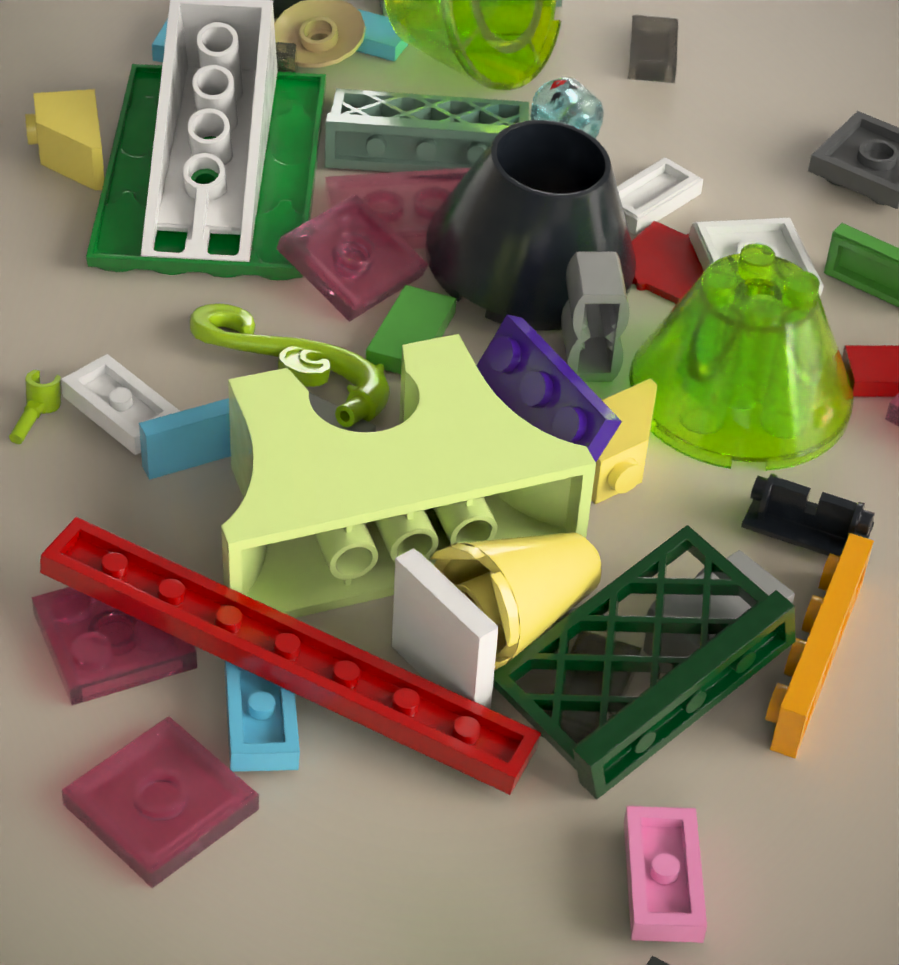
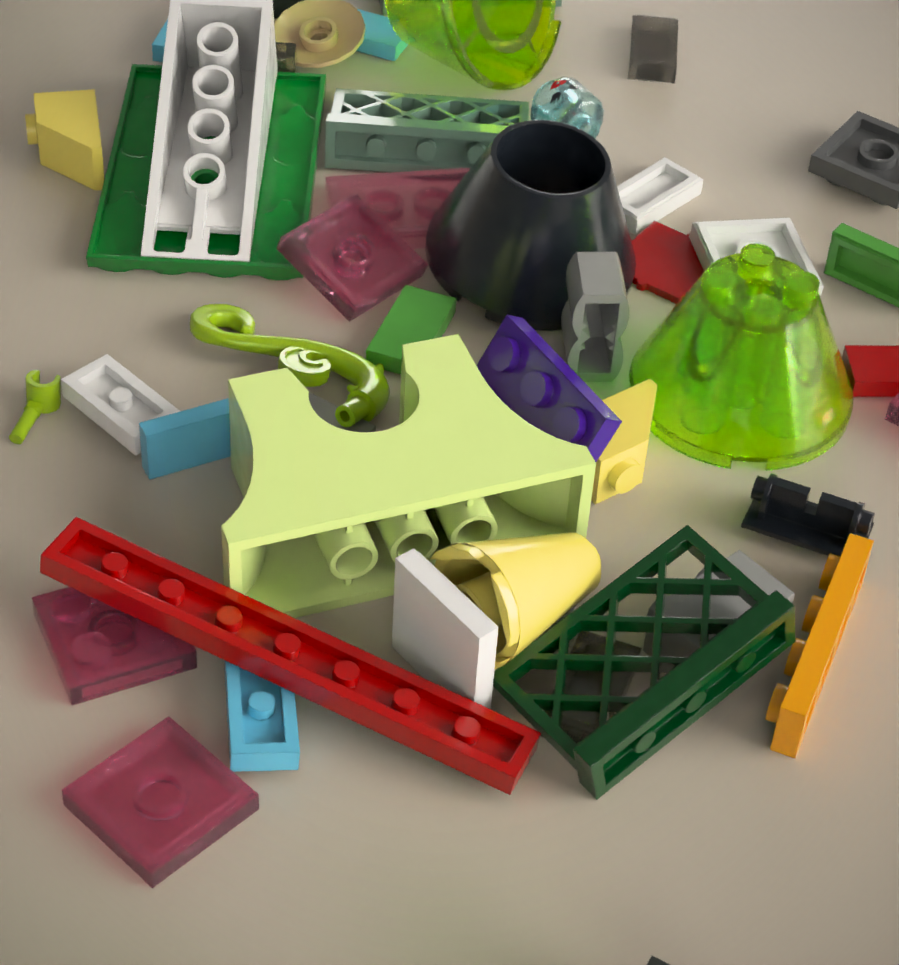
bright pink plate [624,806,707,943] -> none

